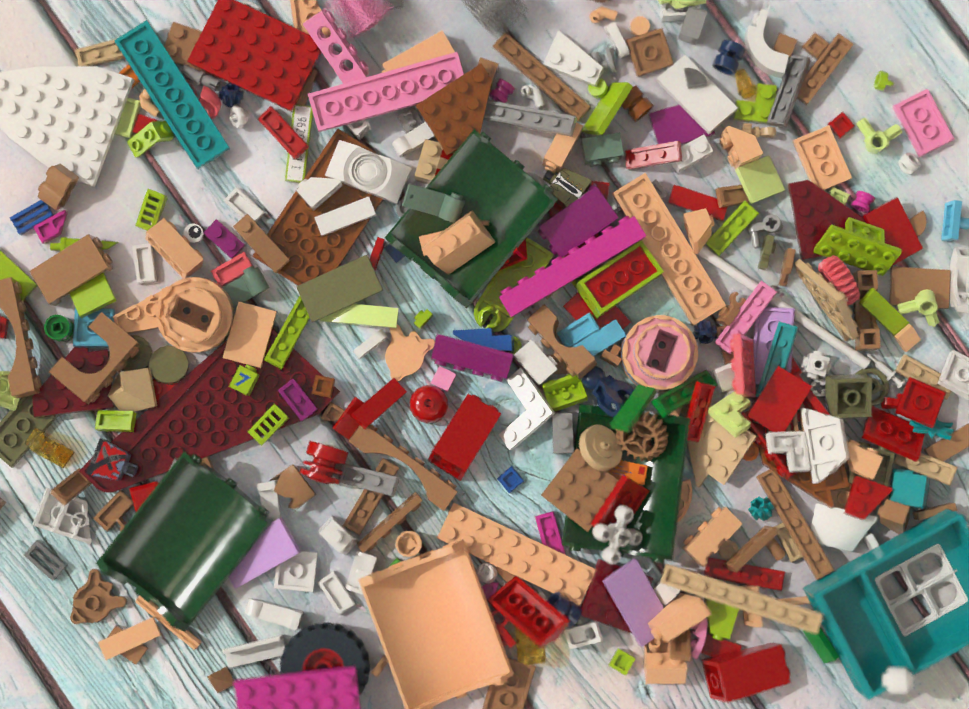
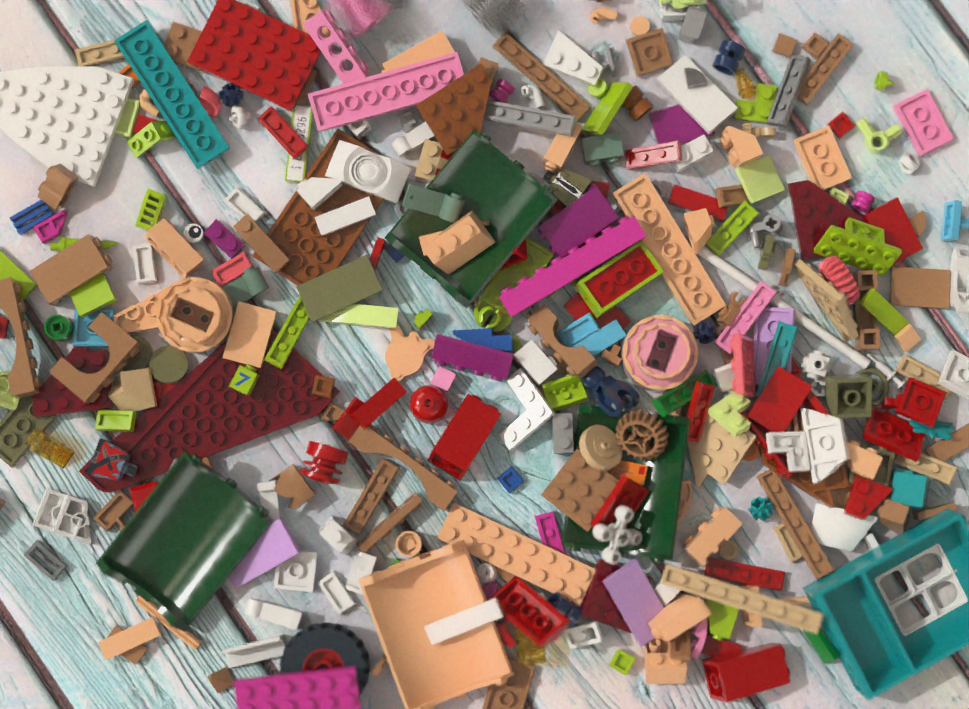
medium nougat tile [50,468,92,506] -> none
medium nougat tile [70,569,127,624] -> none
light grey pin [181,65,221,92] -> none
lime slope [248,404,289,446] -> none
magenta plate [278,378,318,422] -> none
light grey tile [339,463,399,497] -> none
white beam [353,329,388,359] -> none
white beam [604,22,630,59] -> none
green tile [610,385,656,432] -> none
medium nougat piece [724,525,786,572] -> none
white arch [745,9,789,78] -> none
white head [882,667,912,694] -> none
yellowish green axle [897,289,939,327] -> none
none -> white tile [424,597,504,645]

